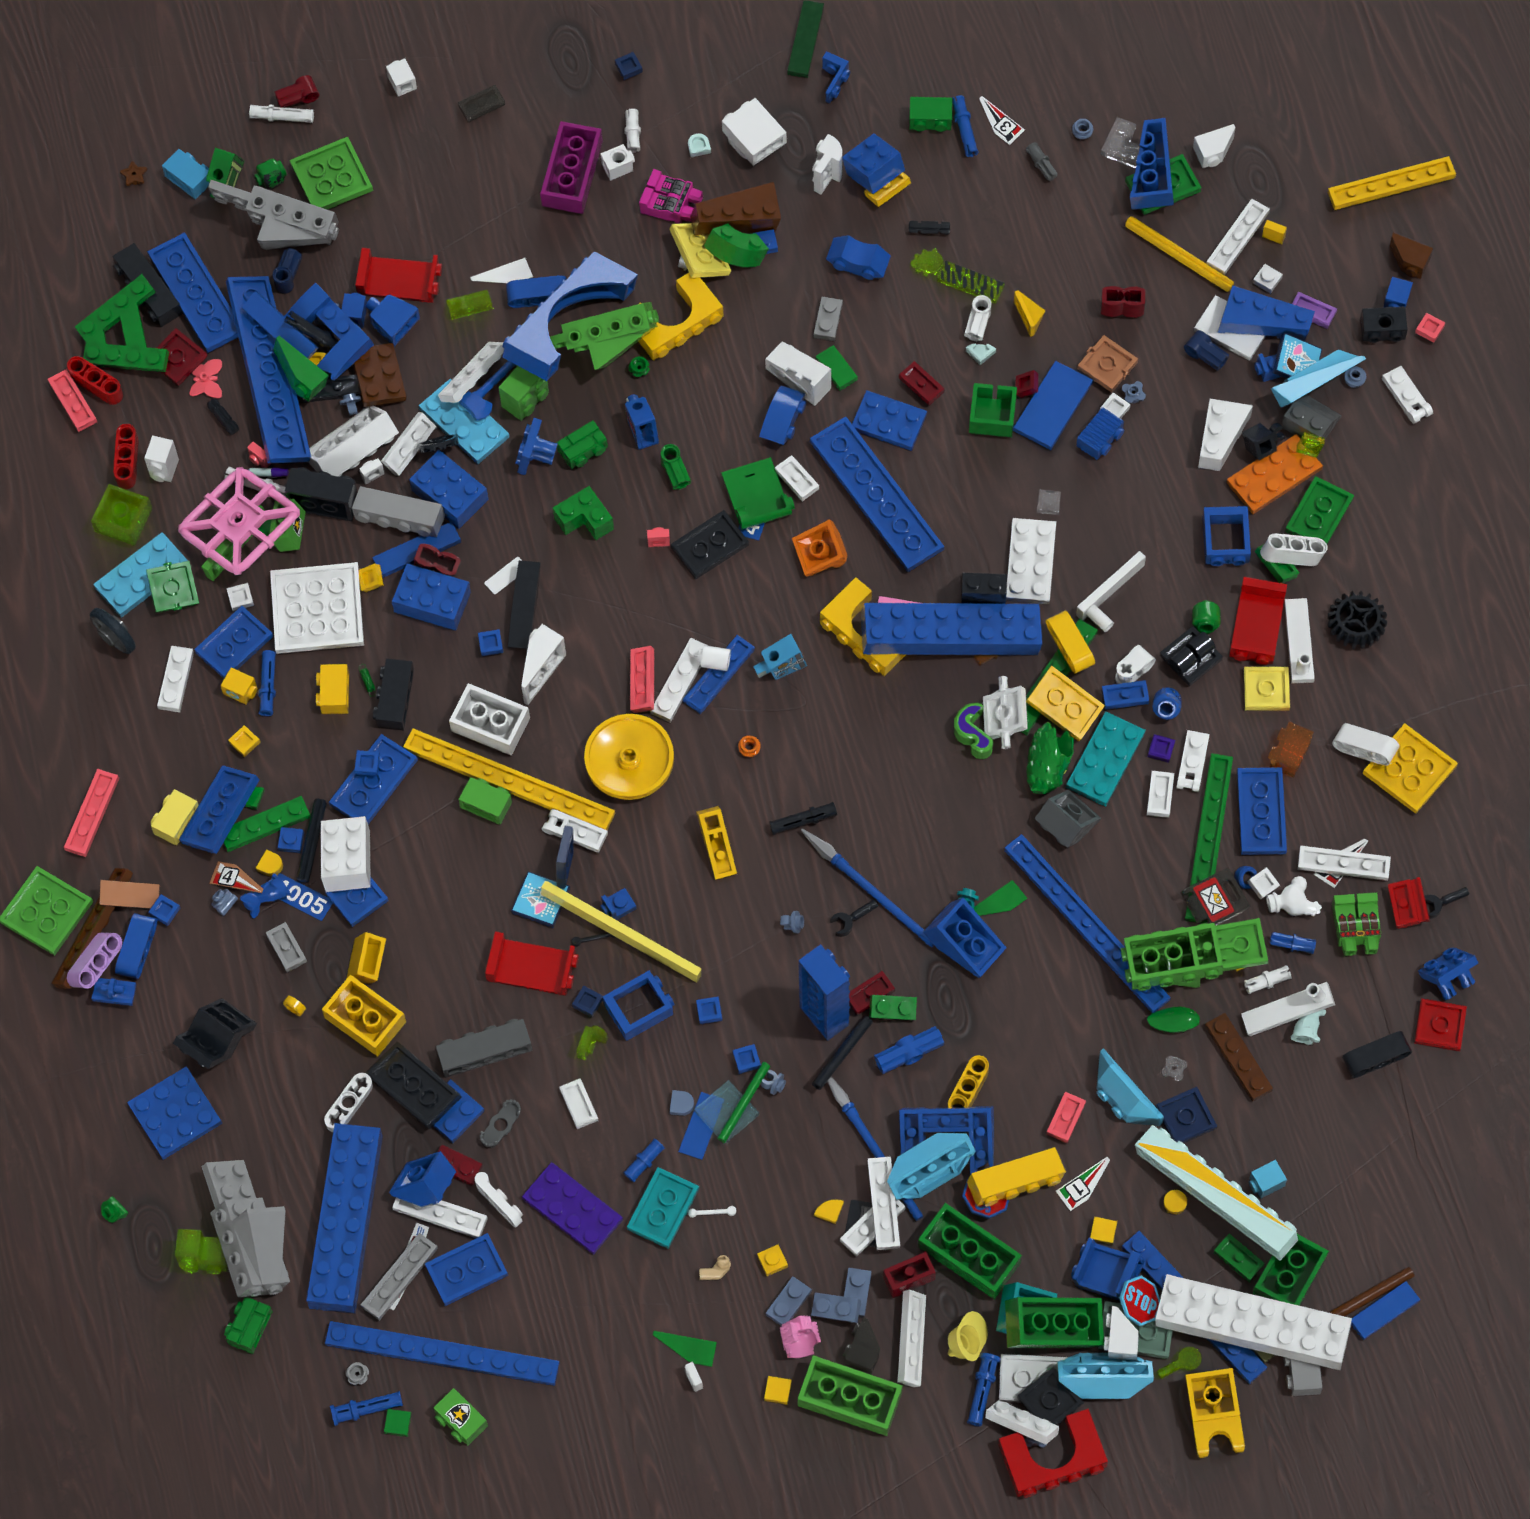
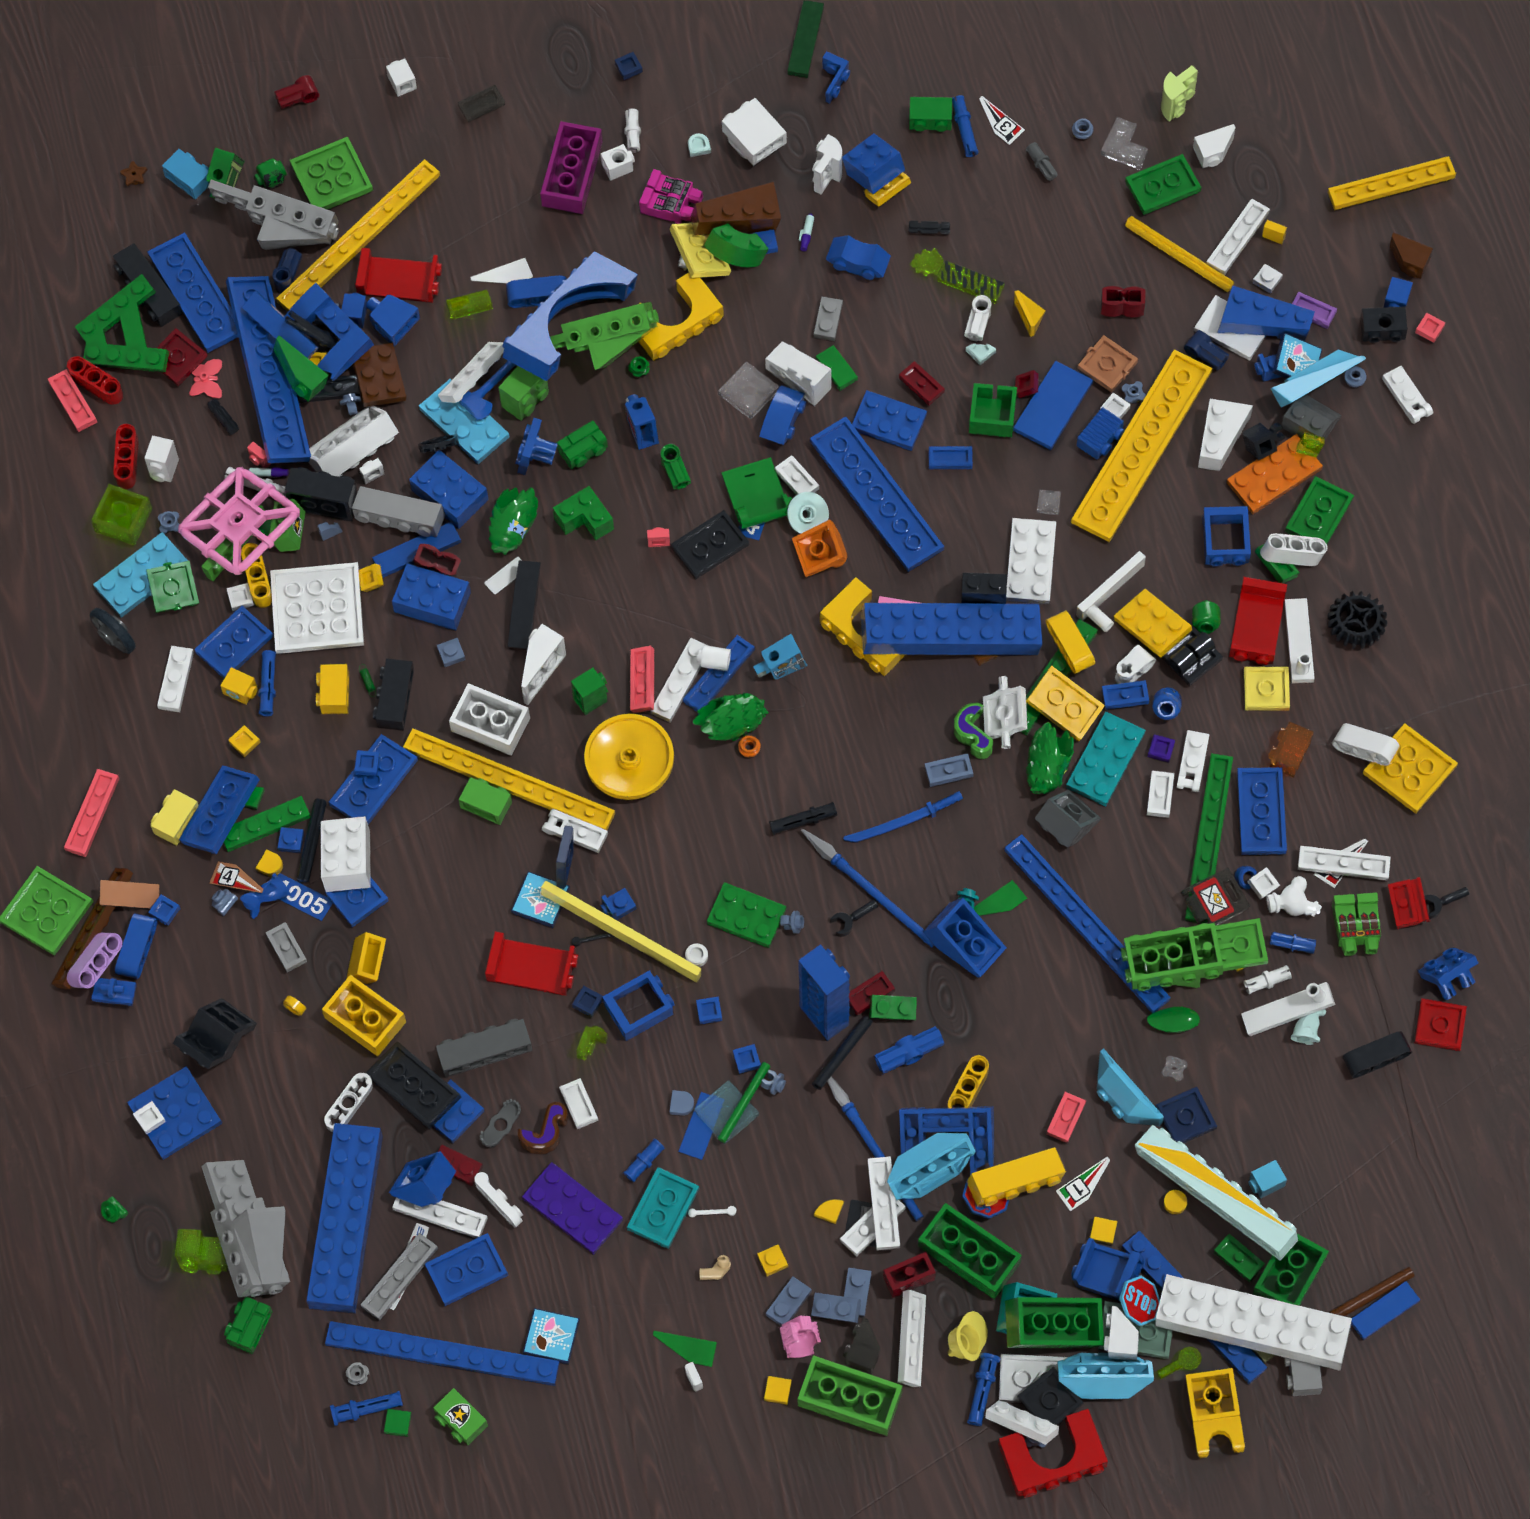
white pin [249,105,314,123] -> none
white plate [381,412,436,476] -> none
blue plate [478,629,503,656] -> none
yellow slope [696,806,737,880] -> none
blue wedge [1130,118,1174,210] -> none
reddish brown plate [1205,1013,1273,1102] -> none
none -> white plate [133,1101,166,1134]
none -> sand blue plate [158,511,180,534]
none -> yellow beam [241,543,272,608]
none -> yellow plate [276,159,440,311]
none -> sand blue tile [318,522,343,541]
none -> sand blue plate [437,638,465,667]
none -> green head [488,487,538,555]
none -> reddish brown animal [518,1102,568,1154]
none -> medium azure tile [523,1308,580,1365]
none -> green brick [571,668,608,715]
none -> white tile [685,943,708,967]
none -> green head [693,692,769,741]
none -> green plate [707,882,787,948]
none -> clear plate [718,361,779,419]
none -> light aqua dish [787,492,829,534]
none -> piece [799,213,814,251]
none -> blue sword [843,791,963,842]
none -> sand blue plate [924,754,974,787]
none -> blue tile [929,446,973,469]
none -> yellow plate [1071,350,1212,542]
none -> yellow plate [1114,589,1192,658]
none -> yellowish green brick [1161,66,1198,122]

